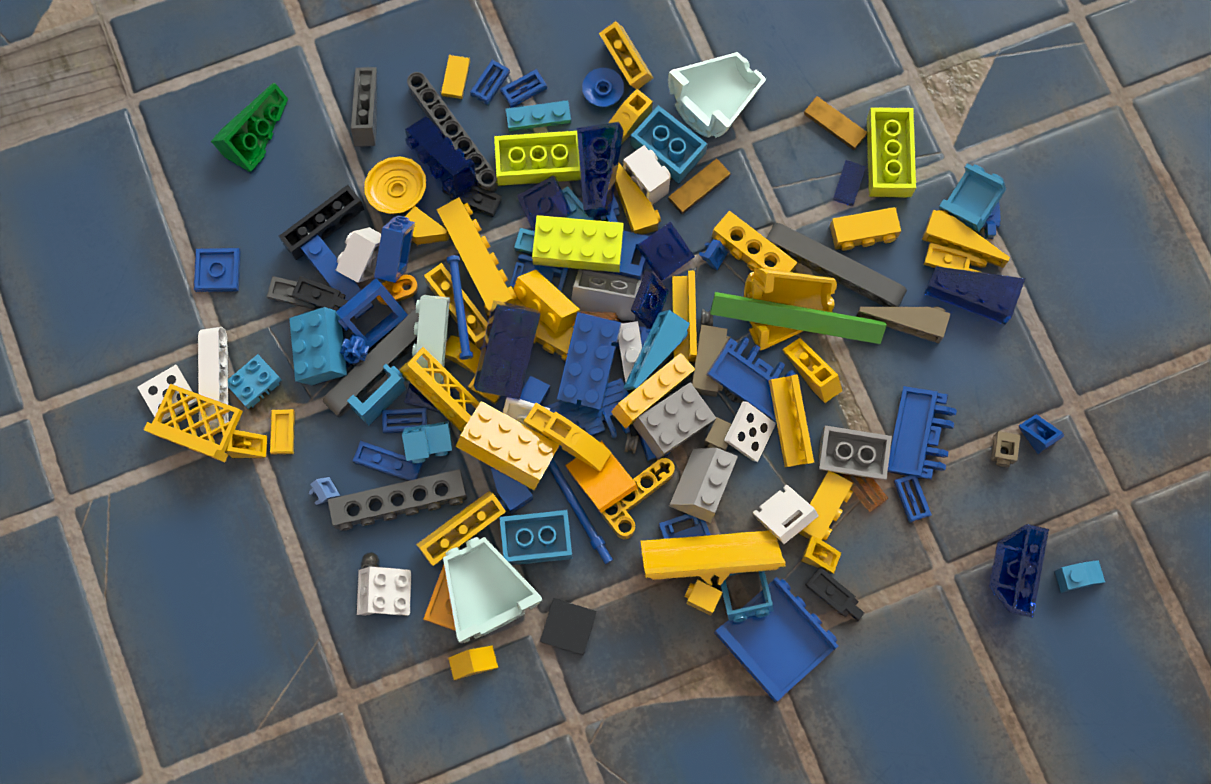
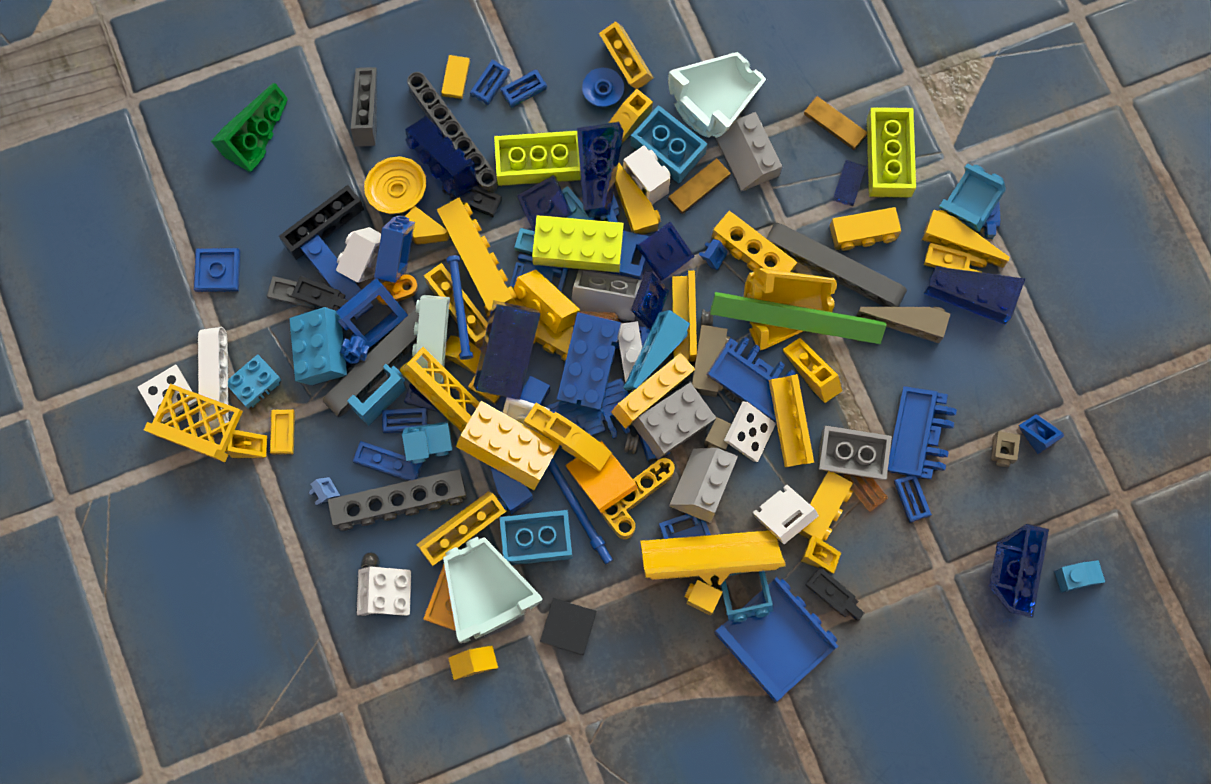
dark azure plate [506,100,571,131] -> none
none -> light grey slope [716,112,782,192]

